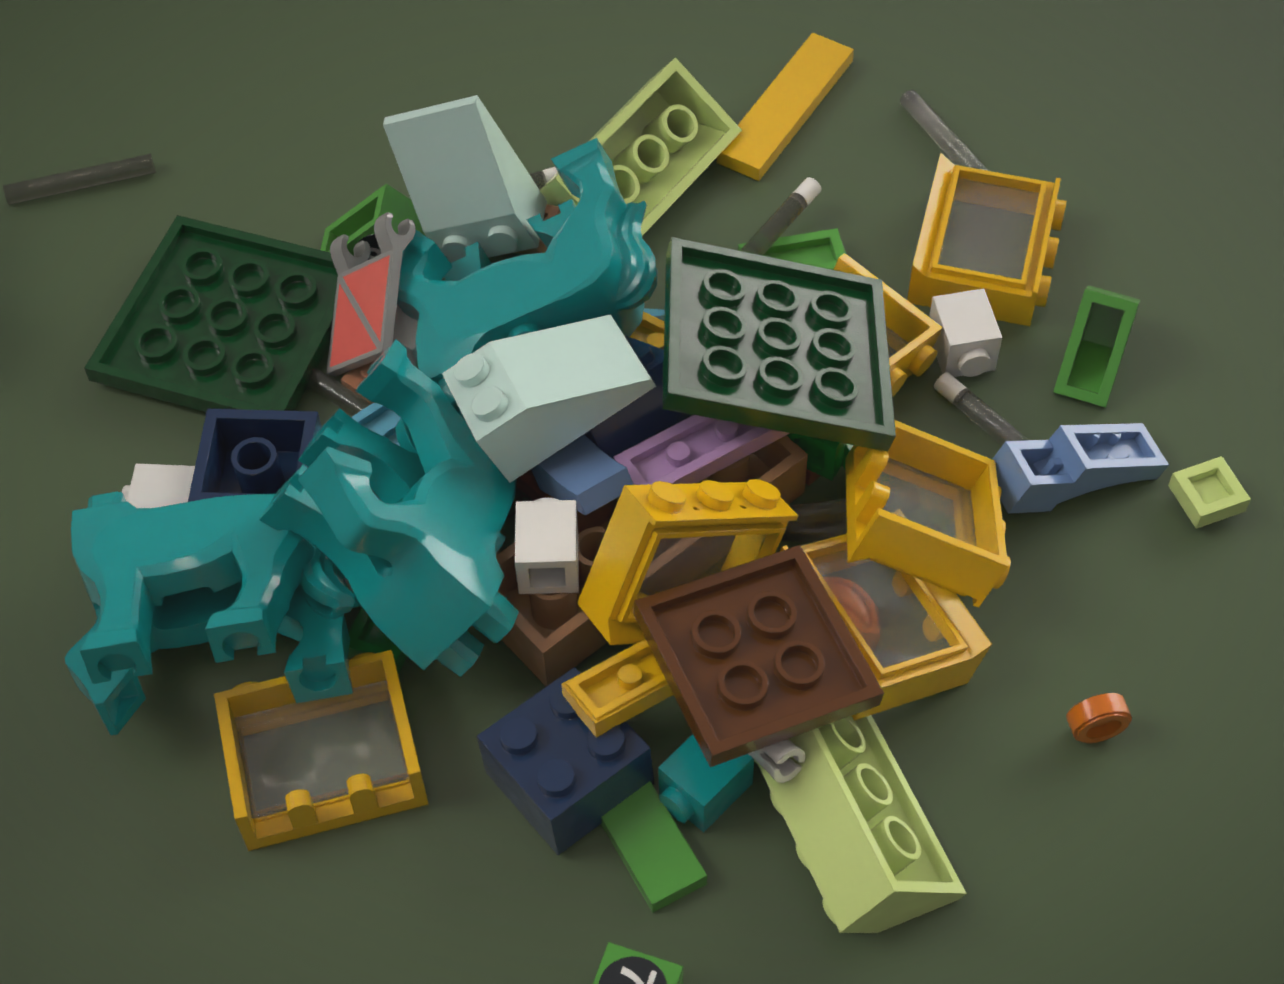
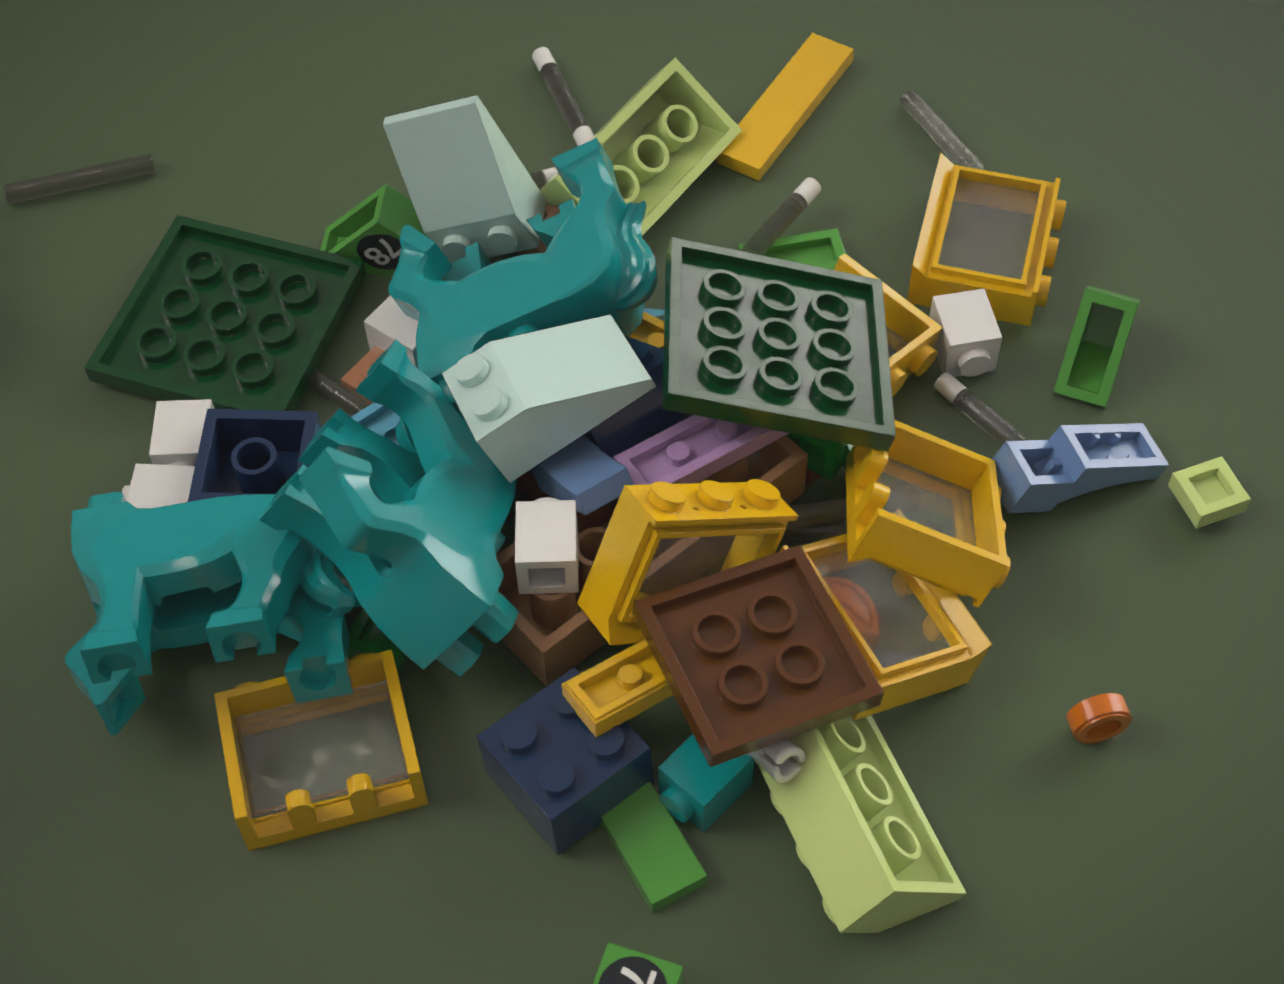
flag [326,212,416,376] -> none
none -> white brick [149,399,214,466]
none -> clear smoke bar [532,47,594,146]

